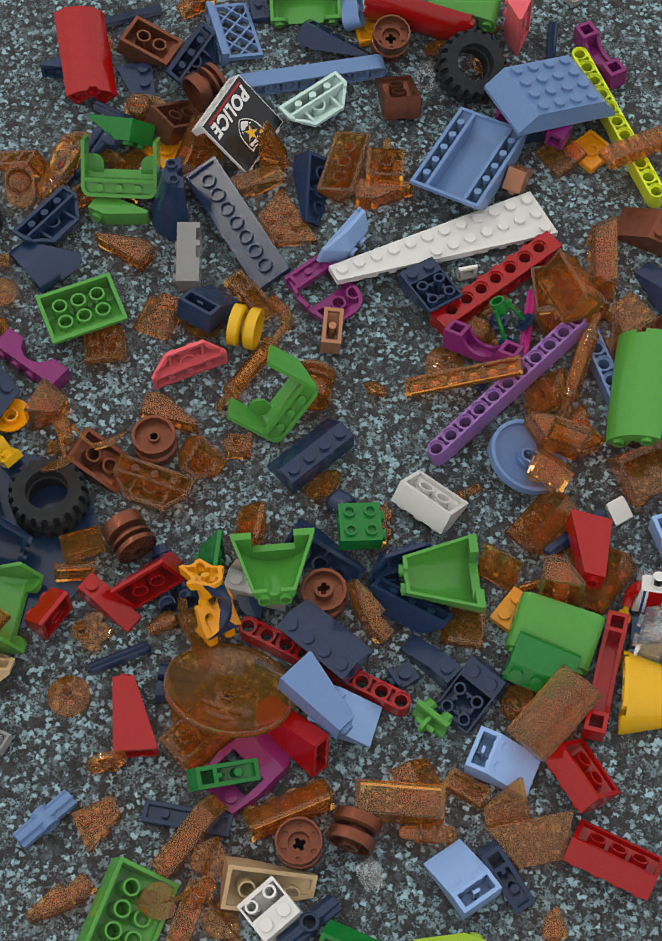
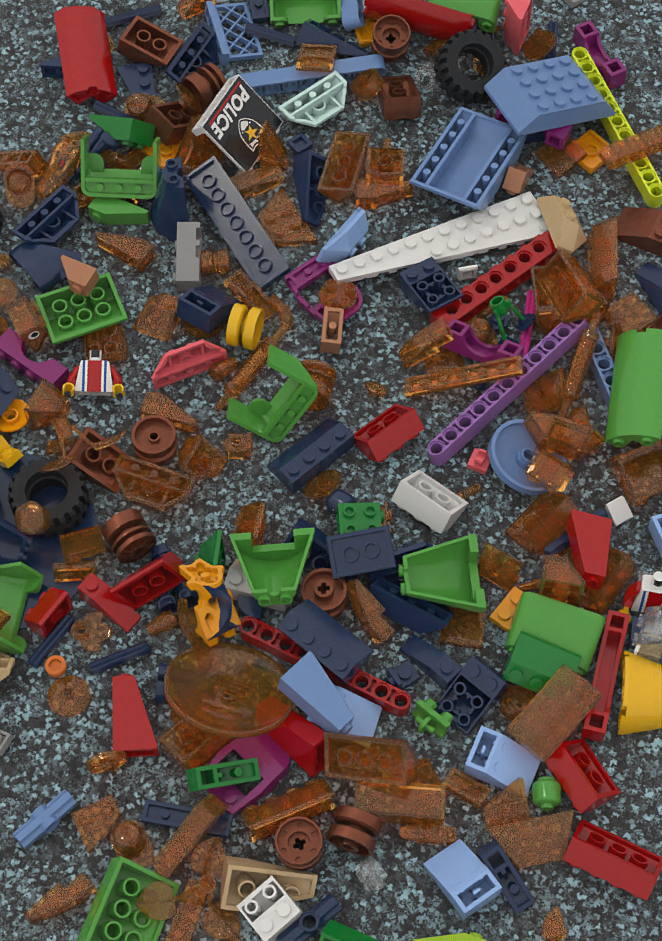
none -> clear orange slope [5,295,48,353]
none -> clear orange hair [15,501,51,535]
none -> dark blue axle [28,614,75,668]
none -> orange tile [45,655,67,678]
none -> nougat slope [61,255,99,297]
none -> torso [62,350,125,398]
none -> clear orange piece [110,820,154,868]
none -> clear orange dish [176,83,202,113]
none -> clear orange wheel [201,249,230,275]
none -> clear orange cone [209,356,239,381]
none -> dark blue axle [245,22,296,47]
none -> dark blue plate [287,132,313,155]
none -> clear orange slope [296,43,338,72]
none -> clear orange dish [318,279,357,309]
none -> clear orange slope [324,732,418,787]
none -> dark blue tile [326,525,397,579]
none -> clear orange wheel [350,68,385,101]
none -> red slope [354,404,425,462]
none -> clear orange slope [399,317,454,369]
none -> coral tile [467,448,491,475]
none -> clear orange dish [521,28,556,60]
none -> bright green head [532,776,561,812]
none -> tan wedge [536,195,587,254]

